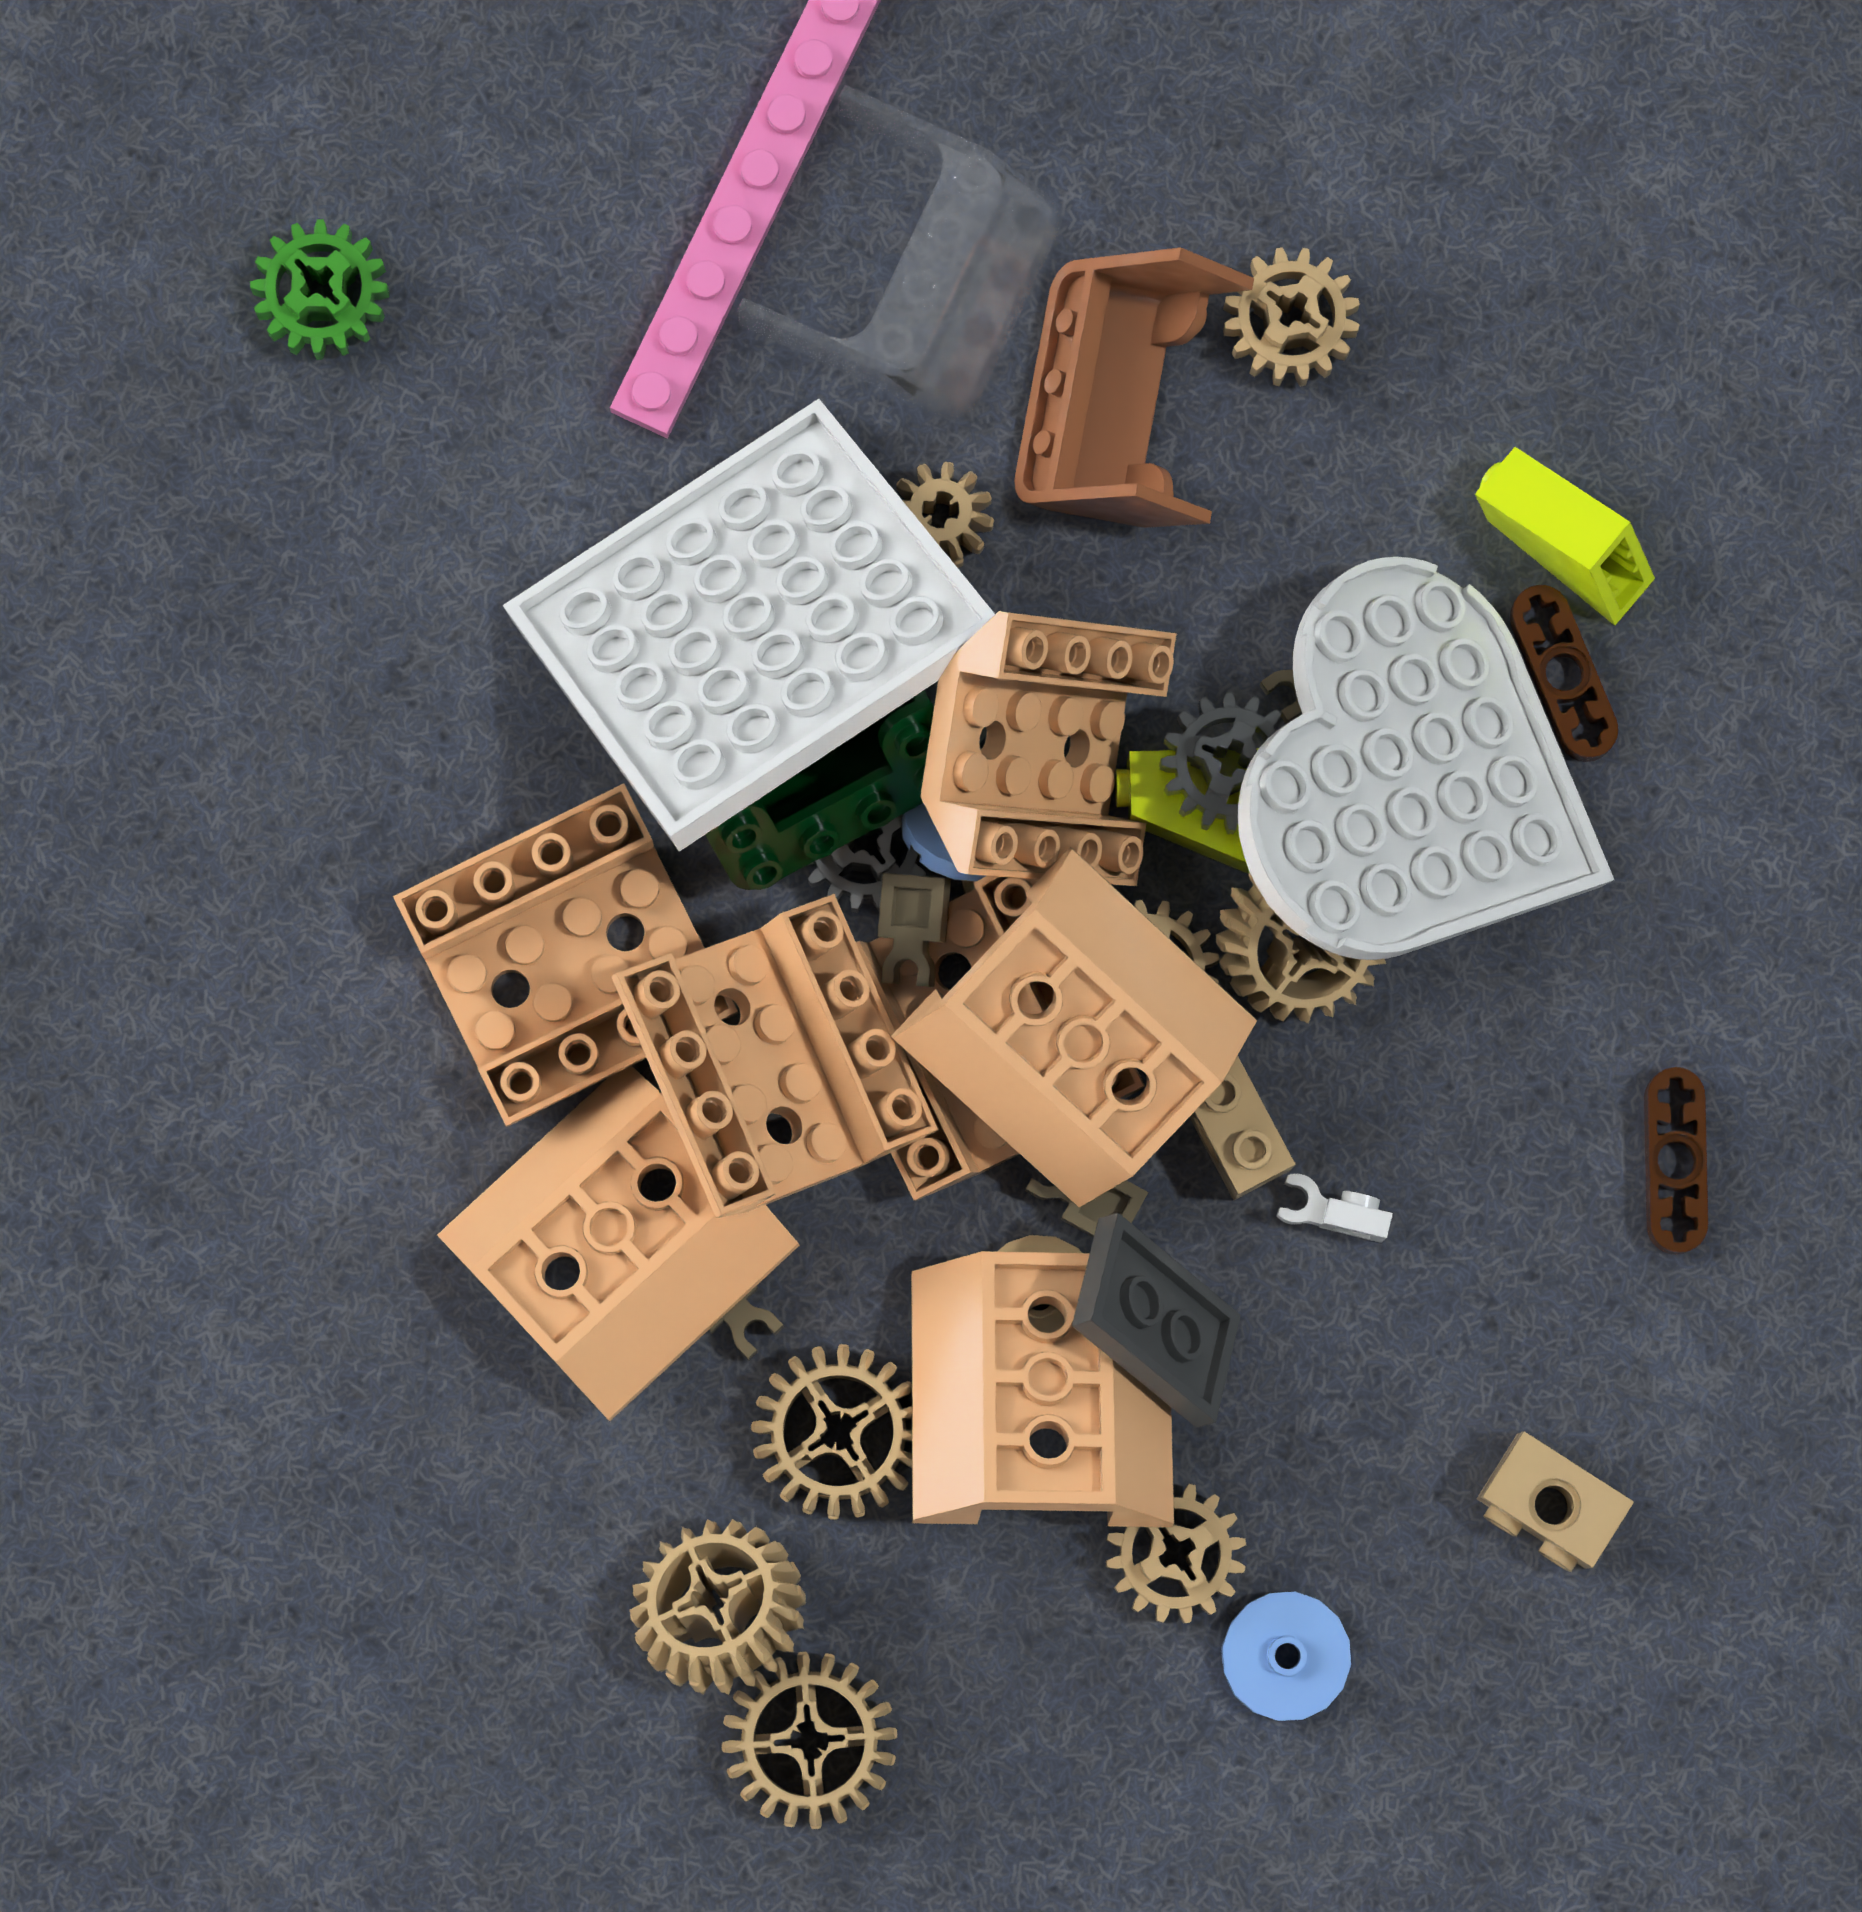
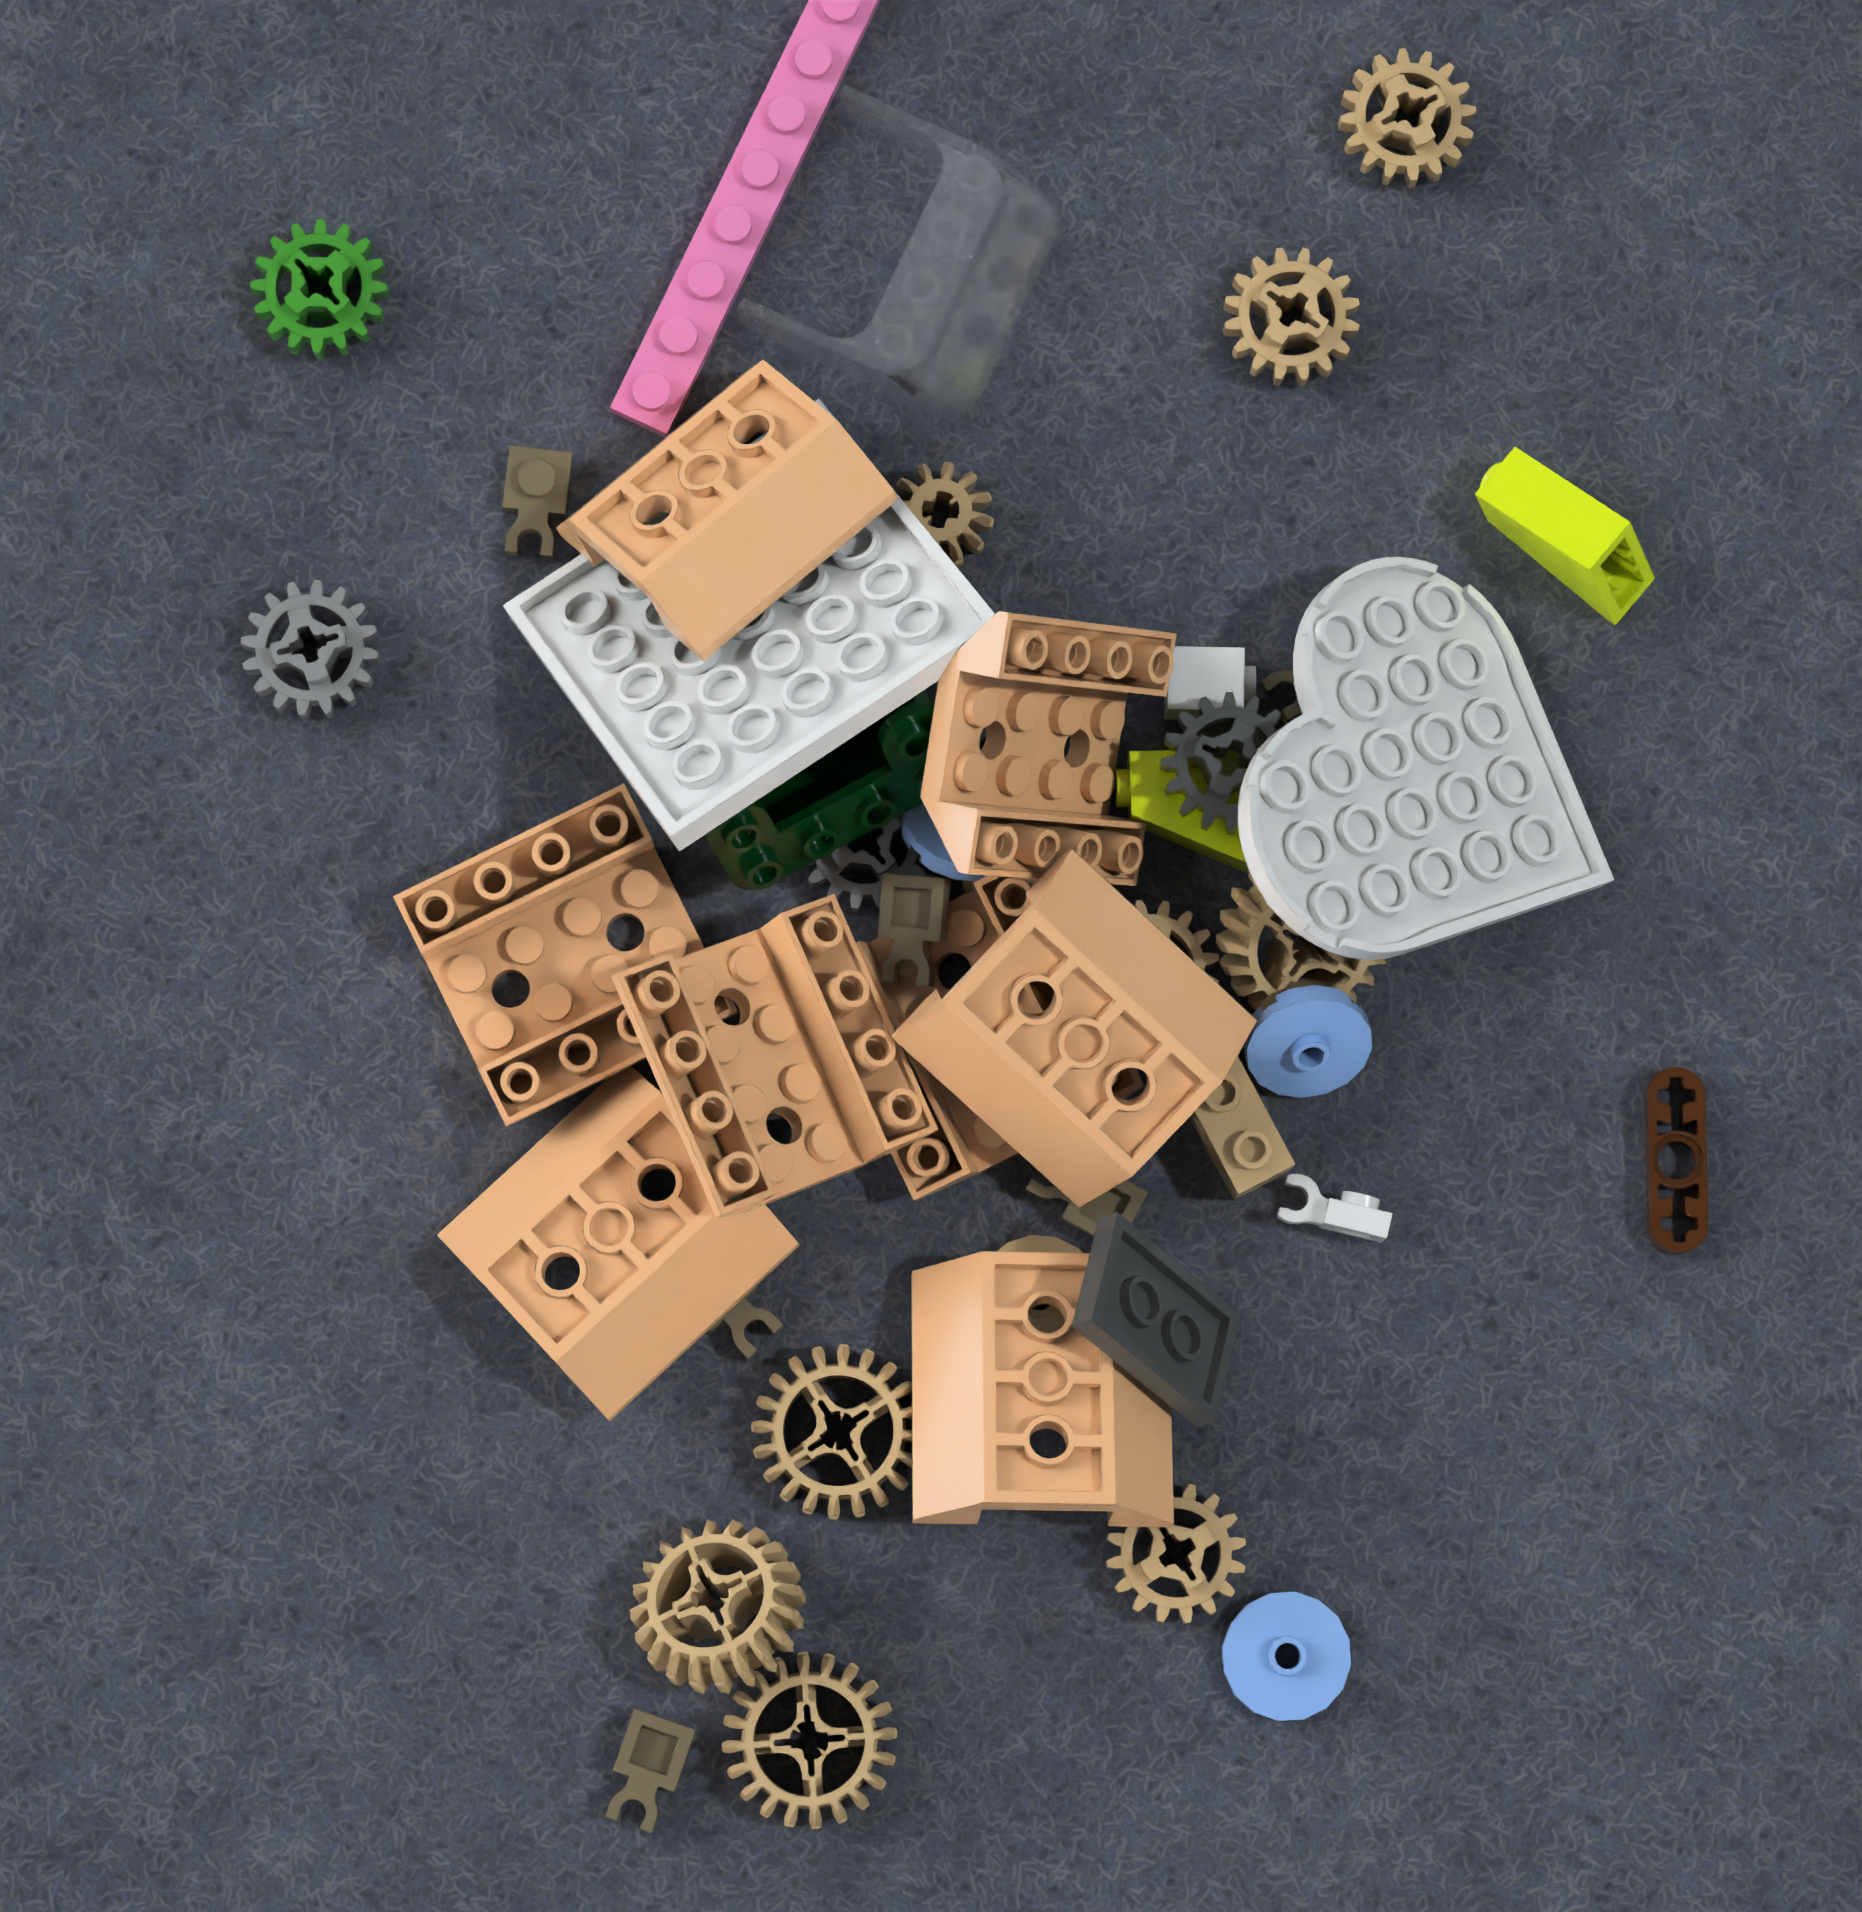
nougat windscreen [1014,247,1254,528] -> none
tan brick [1476,1431,1634,1572] -> none
reddish brown beam [1510,585,1618,762] -> none
none -> light grey gear [241,580,381,720]
none -> dark tan plate [502,446,573,561]
none -> light nougat slope [556,360,898,662]
none -> dark tan plate [605,1708,696,1833]
none -> white brick [1164,646,1256,720]
none -> light blue plate [1244,985,1372,1098]
none -> tan gear [1338,48,1476,188]

